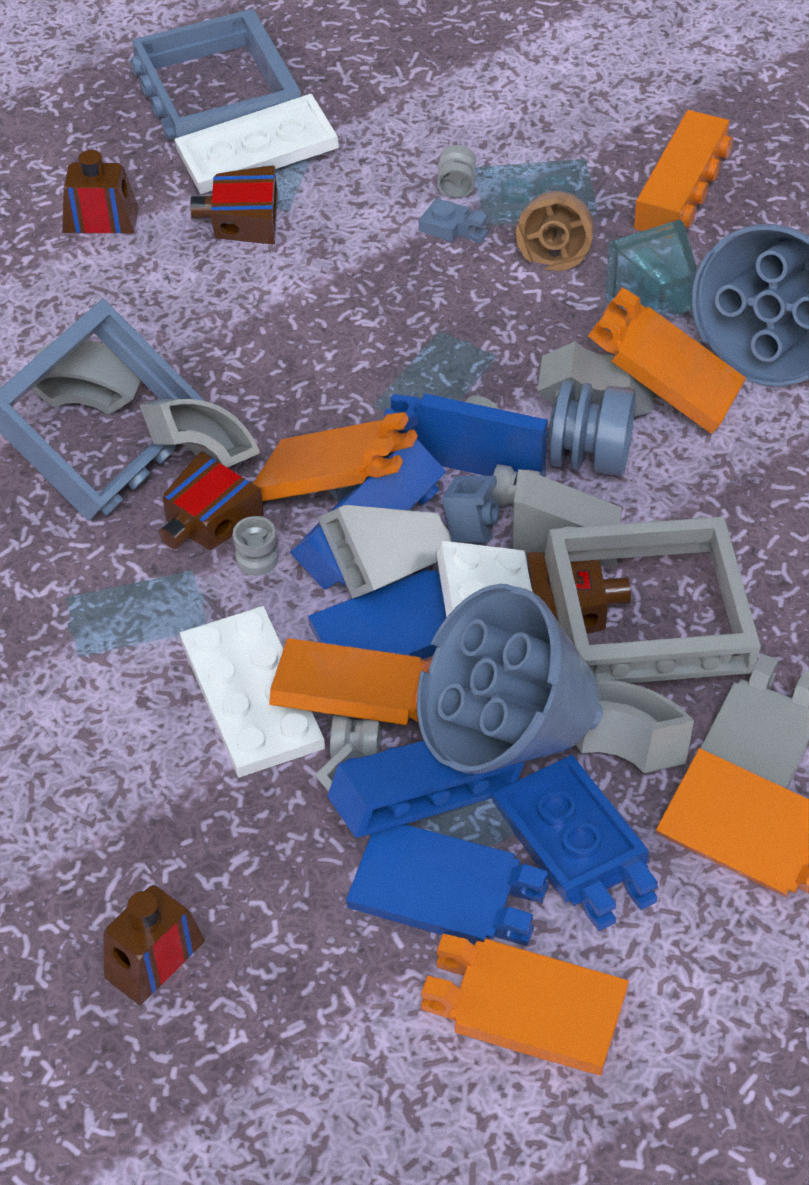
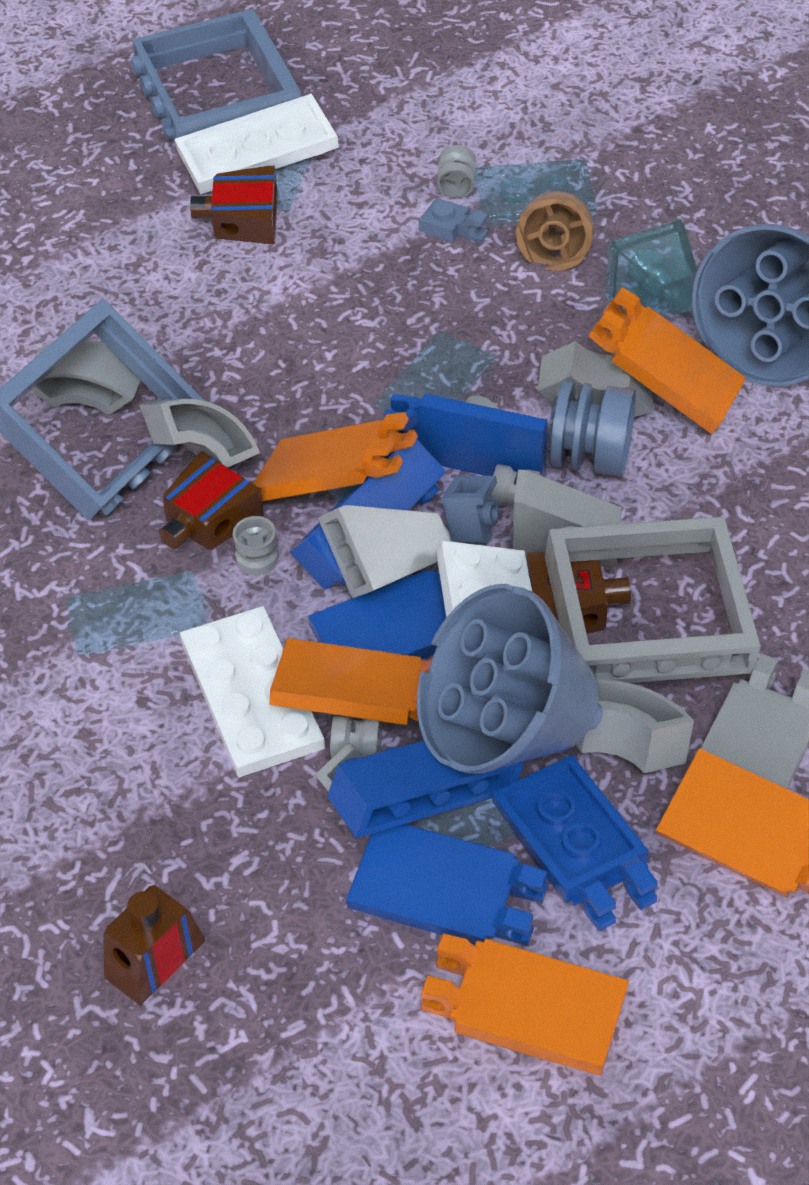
reddish brown torso [62,150,139,234] -> none
orange brick [634,109,733,241] -> none

